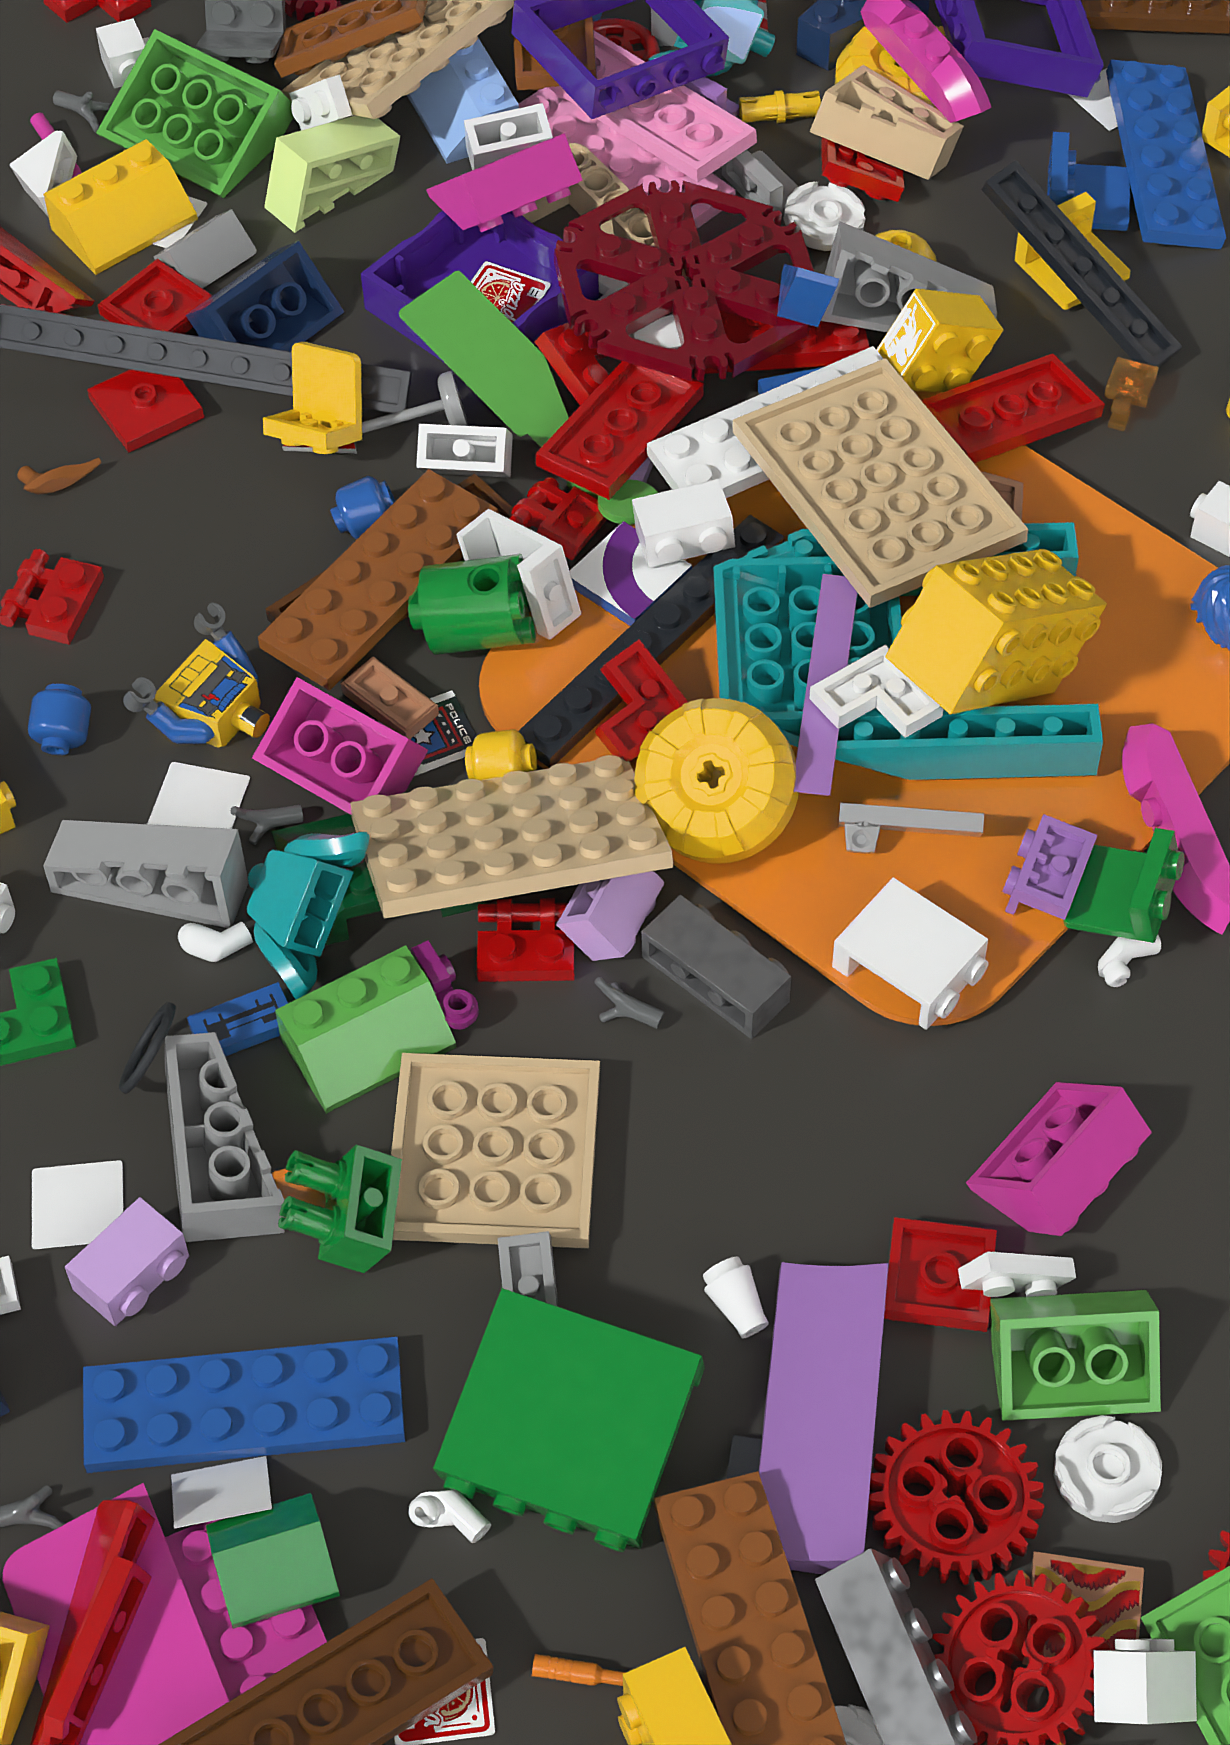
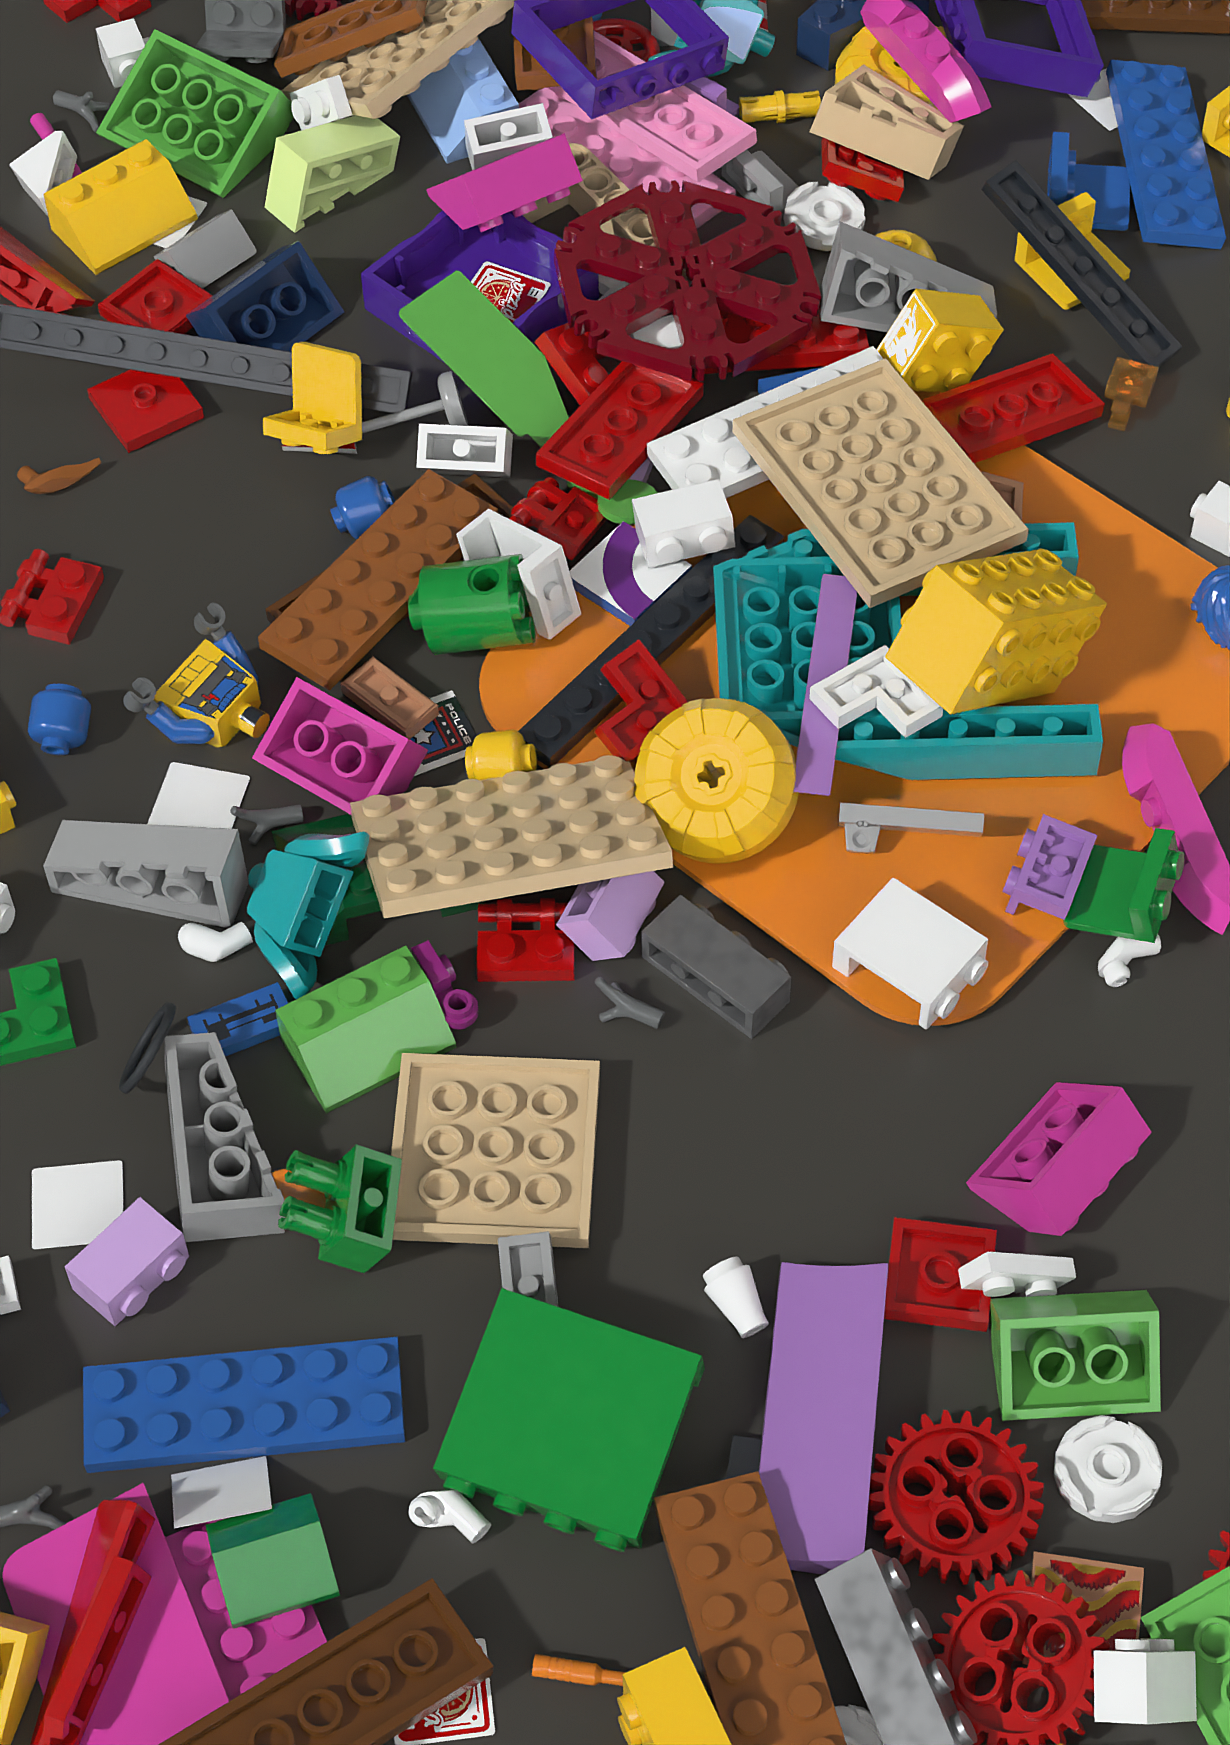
blue slope [777,264,839,327] -> none

